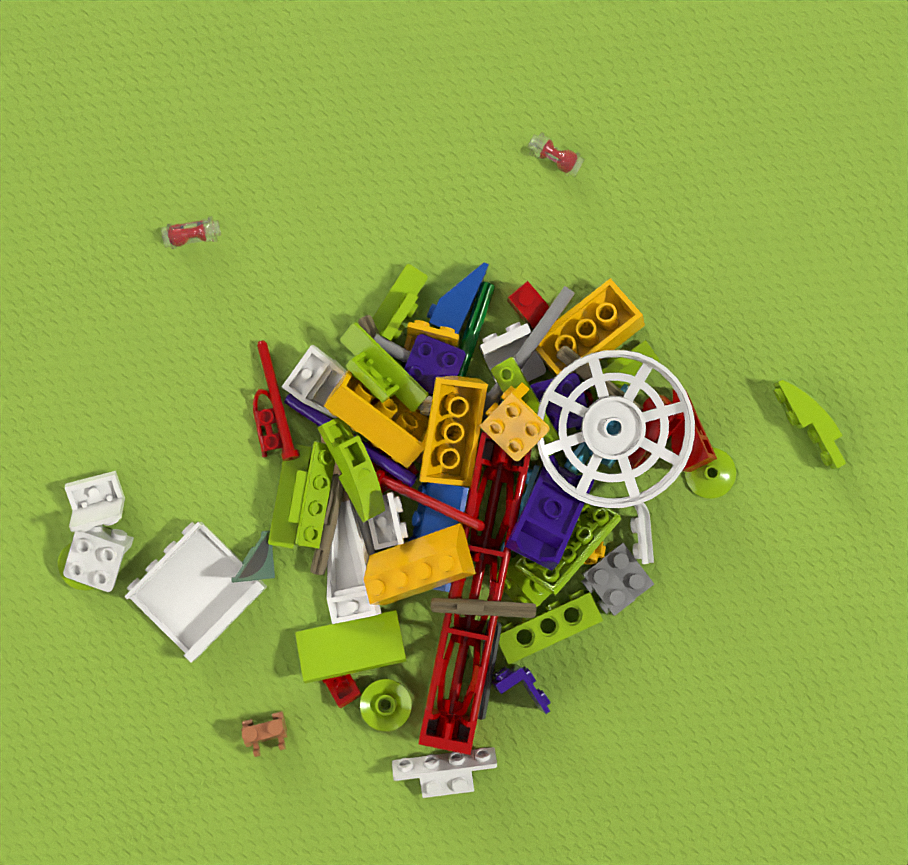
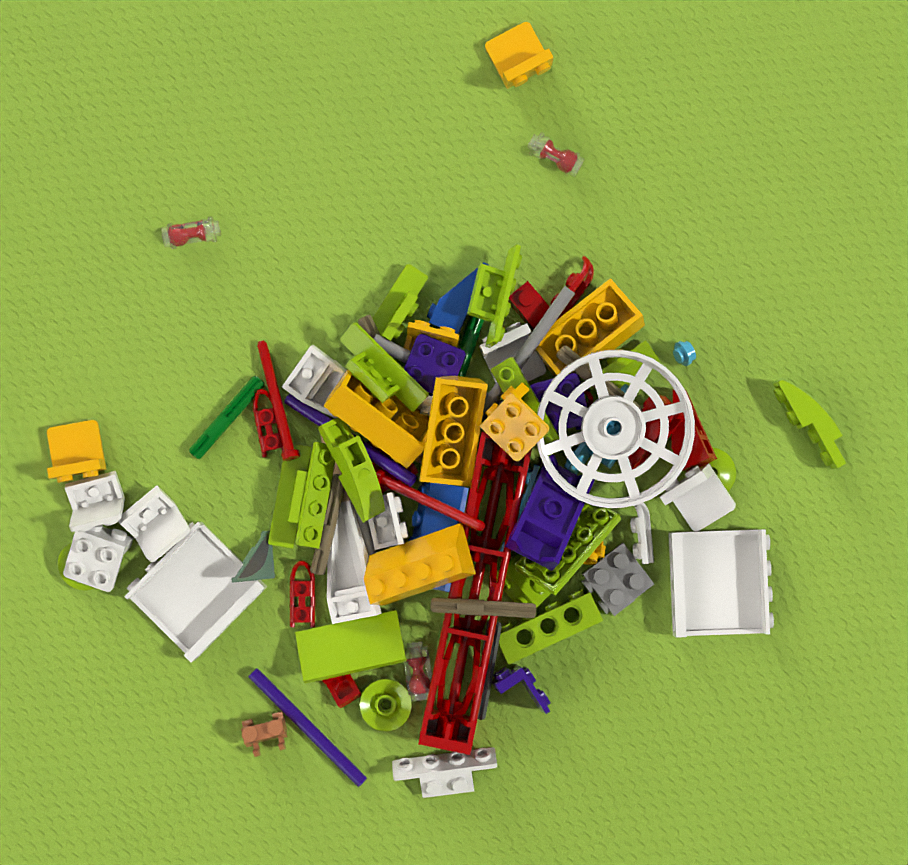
none -> yellow bracket [47,420,107,483]
none -> white bracket [119,486,191,562]
none -> green axle [189,376,265,459]
none -> dark purple piece [248,668,367,787]
none -> red piece [290,560,315,627]
none -> clear piece [404,641,432,701]
none -> lime bracket [467,244,522,348]
none -> yellow bracket [485,22,554,89]
none -> red piece [551,256,594,319]
none -> white bracket [660,463,736,532]
none -> white panel [668,529,774,637]
none -> medium azure plate [673,341,696,366]

